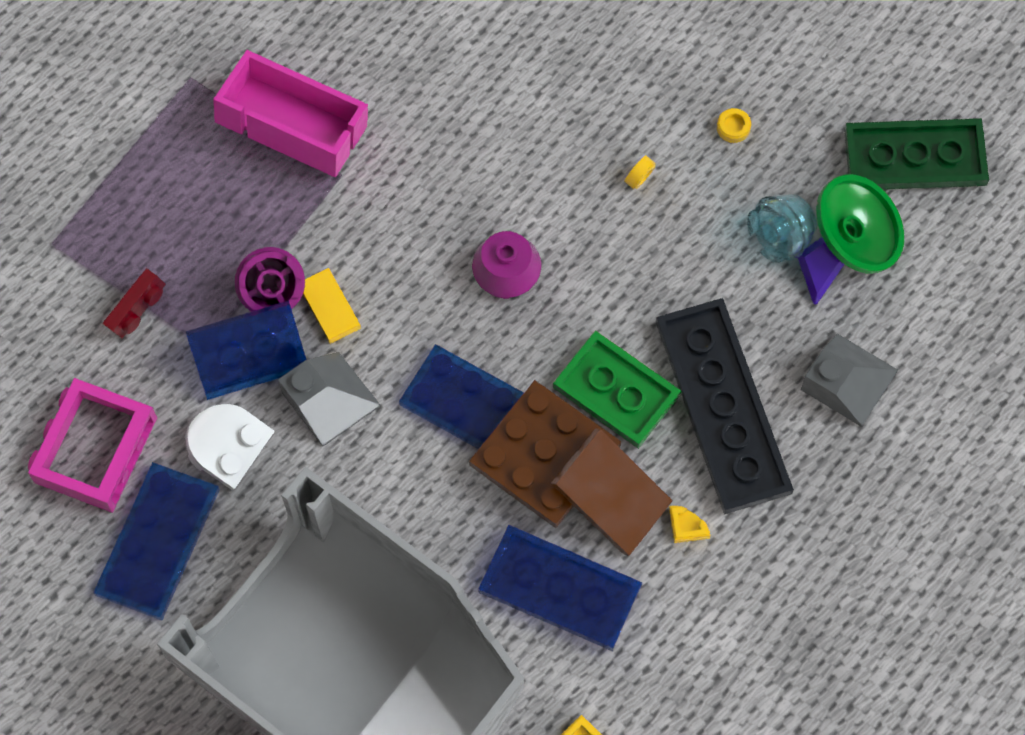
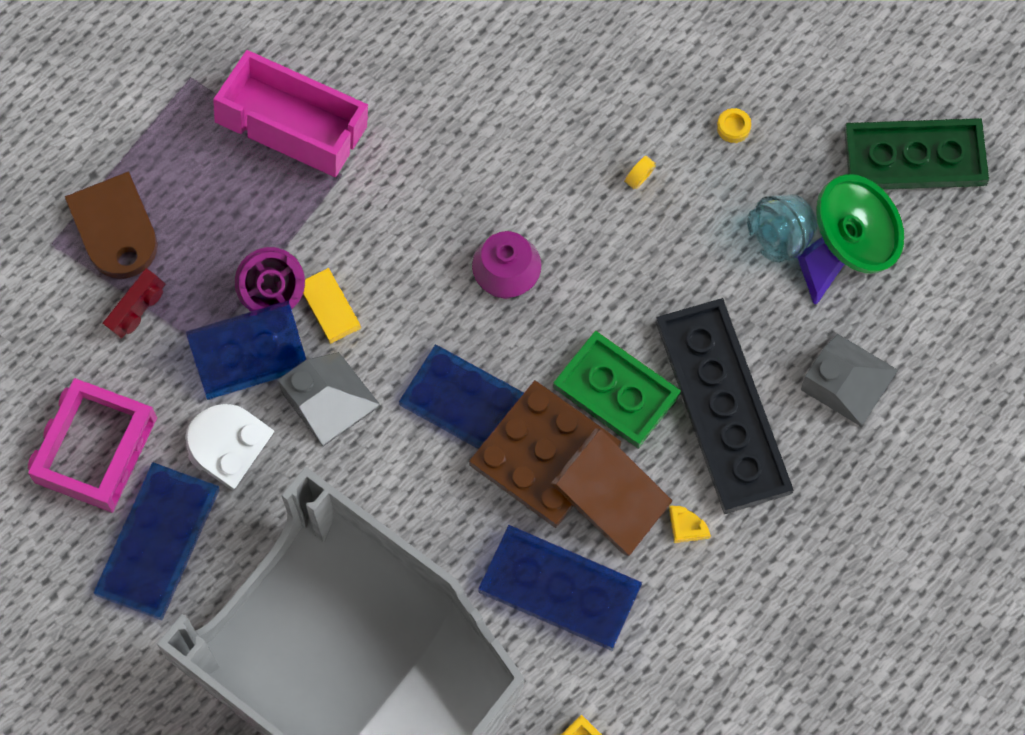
none -> reddish brown tile [65,171,158,279]

